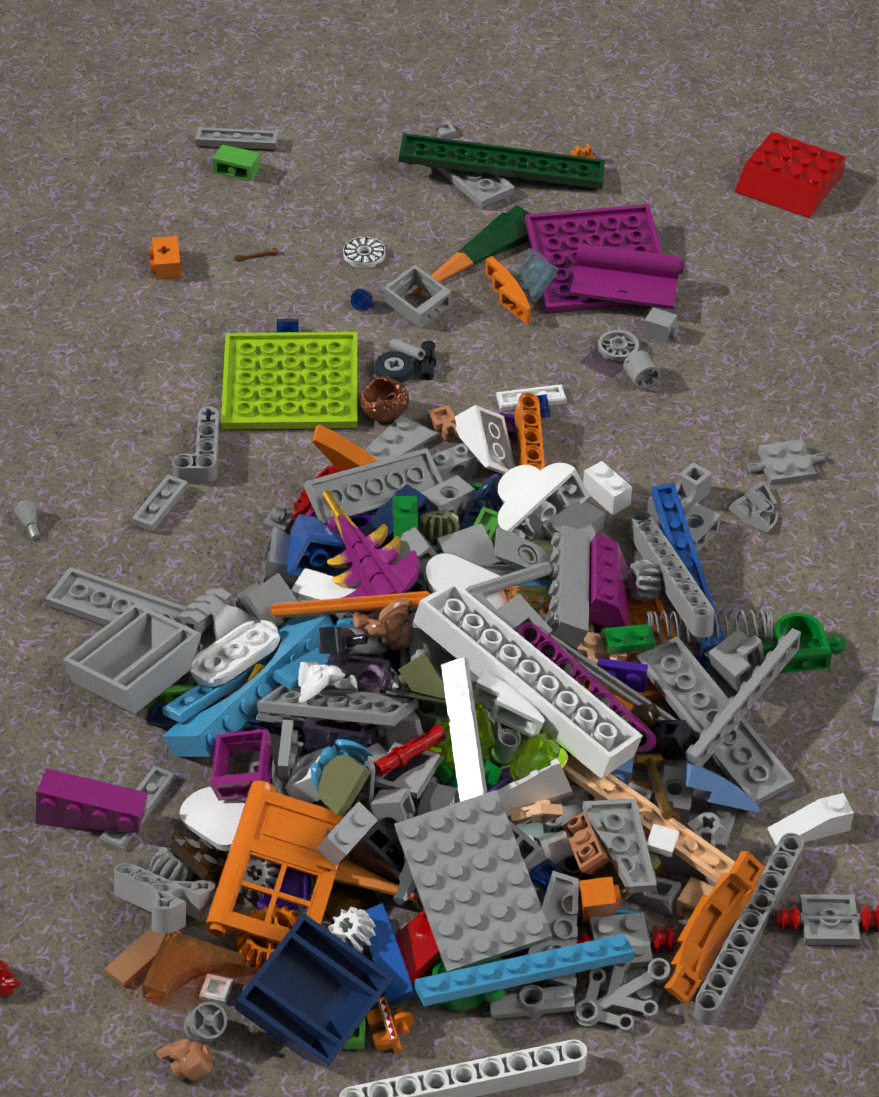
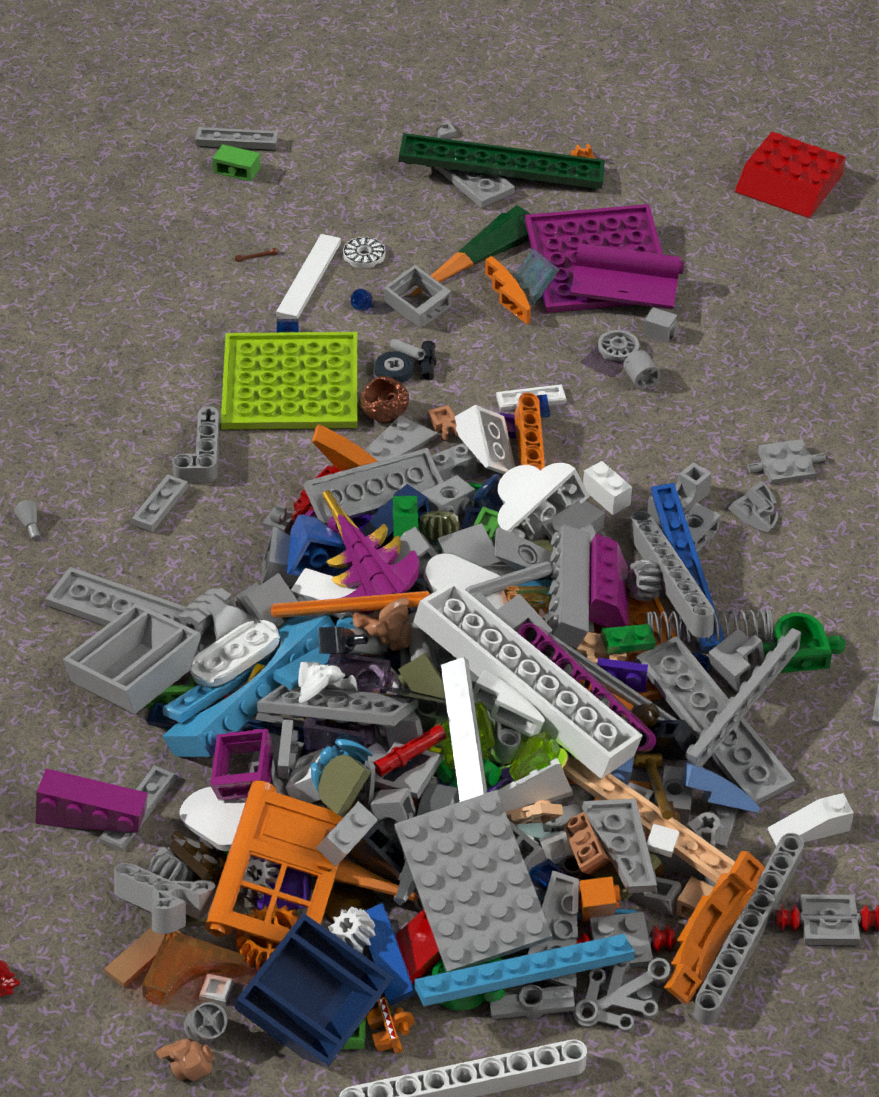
orange brick [149,236,181,279] -> none
none -> white tile [276,234,341,321]

